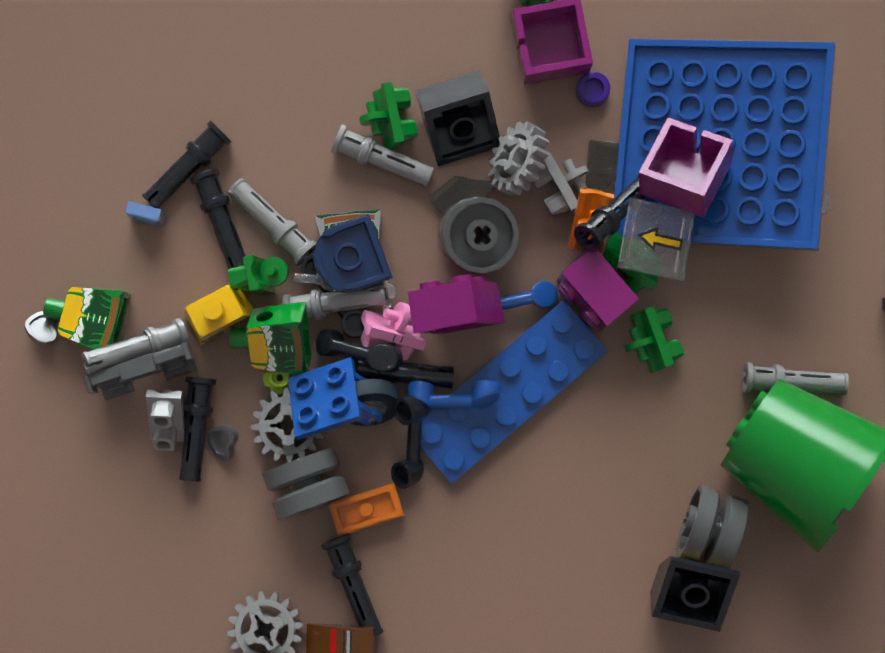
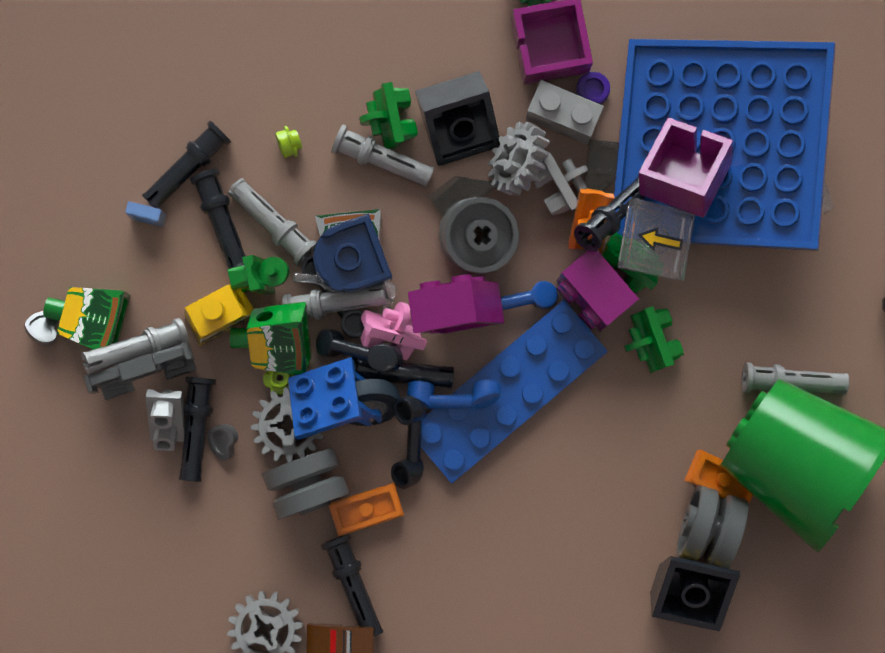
none -> lime plate [275,126,302,158]
none -> light grey brick [525,80,604,145]
none -> orange plate [684,449,753,504]

